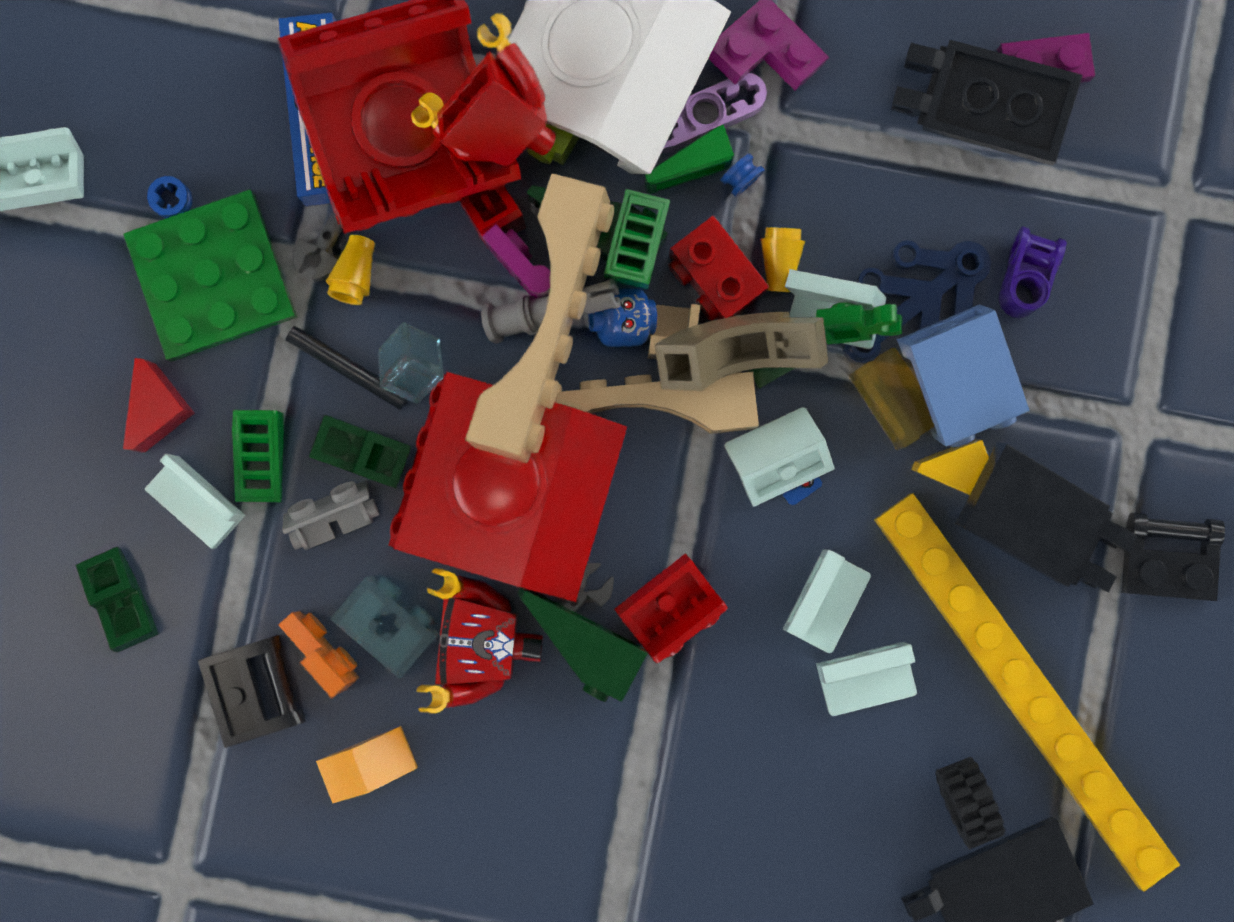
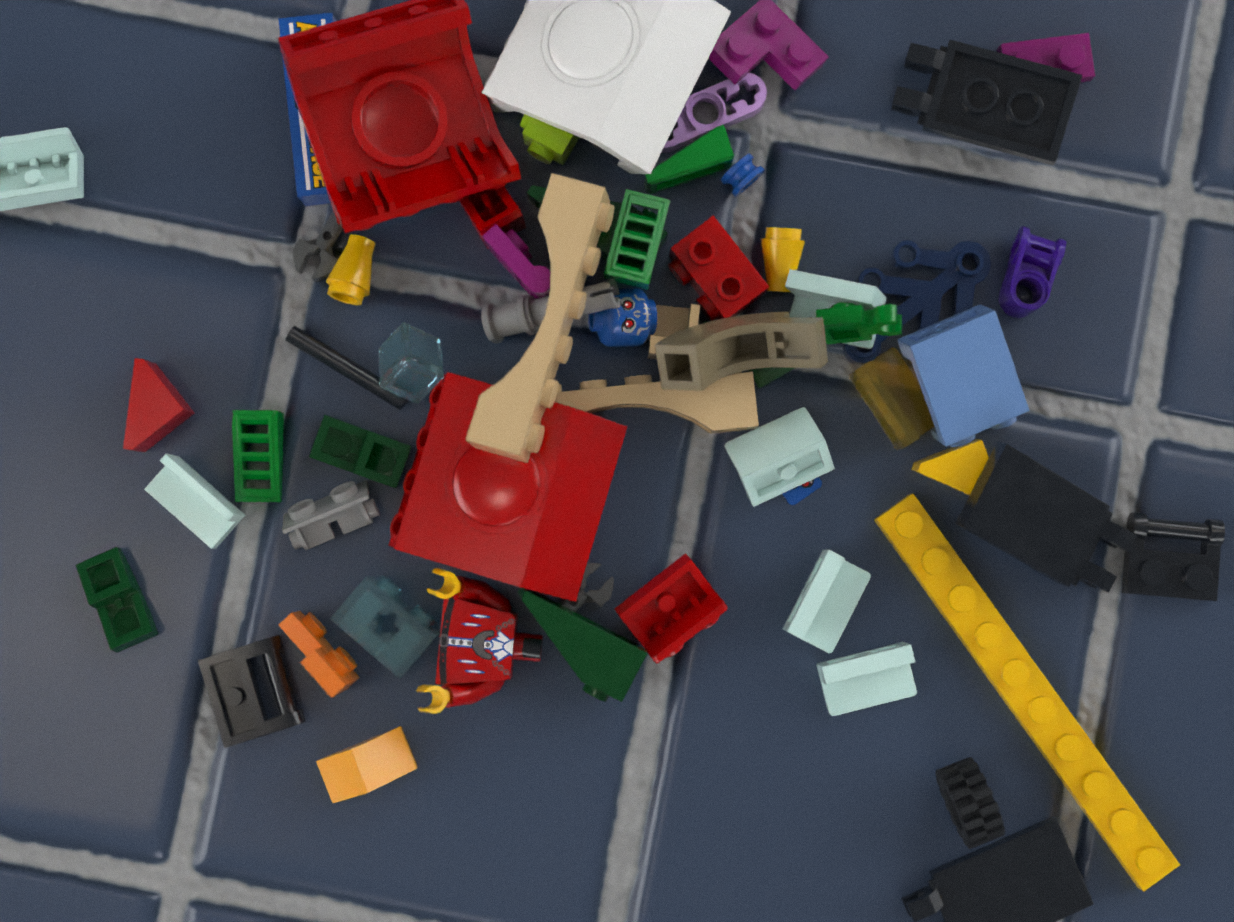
green plate [123,189,298,362] -> none
blue bush [147,176,193,219] -> none
red torso [411,13,556,166] -> none

